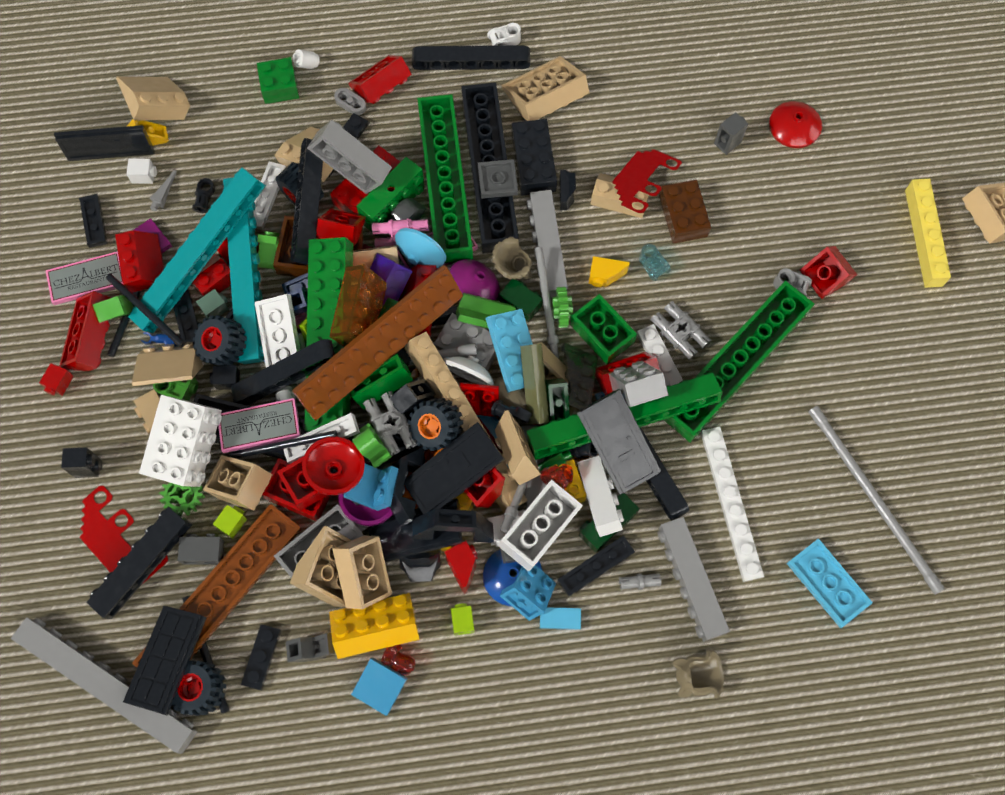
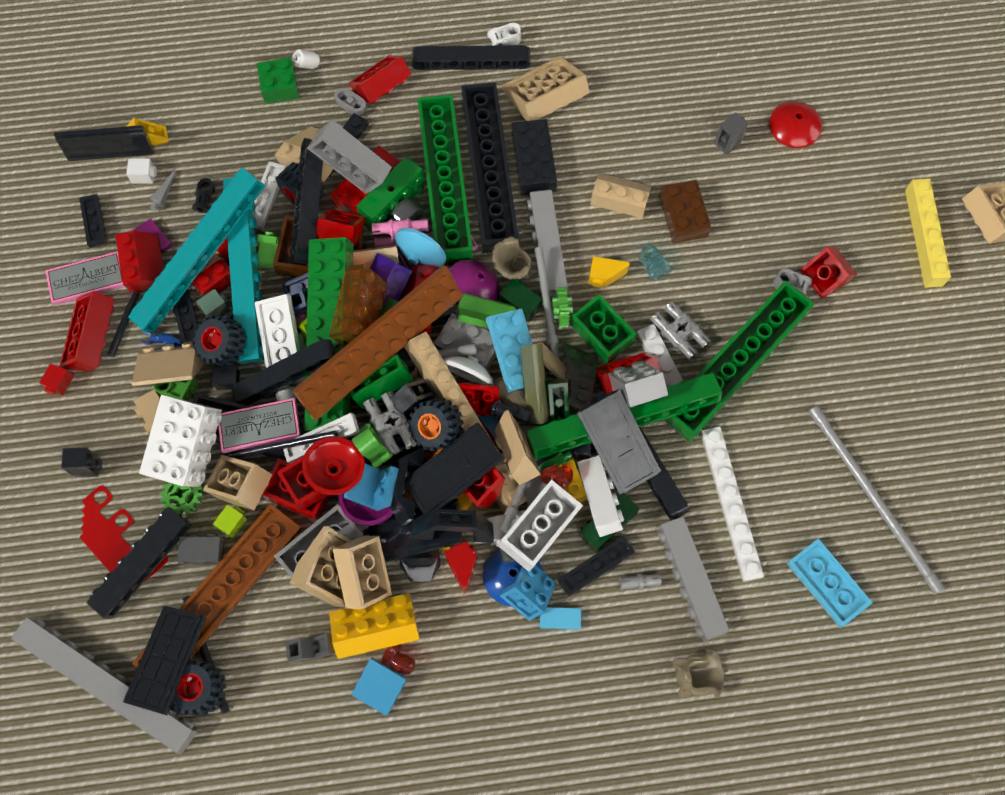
bright green slope [93,295,134,323] -> none
black piece [106,274,186,348] -> none
tan slope [116,76,190,120] -> none
black plate [241,624,282,691] -> none
lime brick [451,603,475,636] -> none
dark grey plate [478,159,518,199] -> none
black slope [559,170,576,210] -> none
red piece [612,149,682,213] -> none

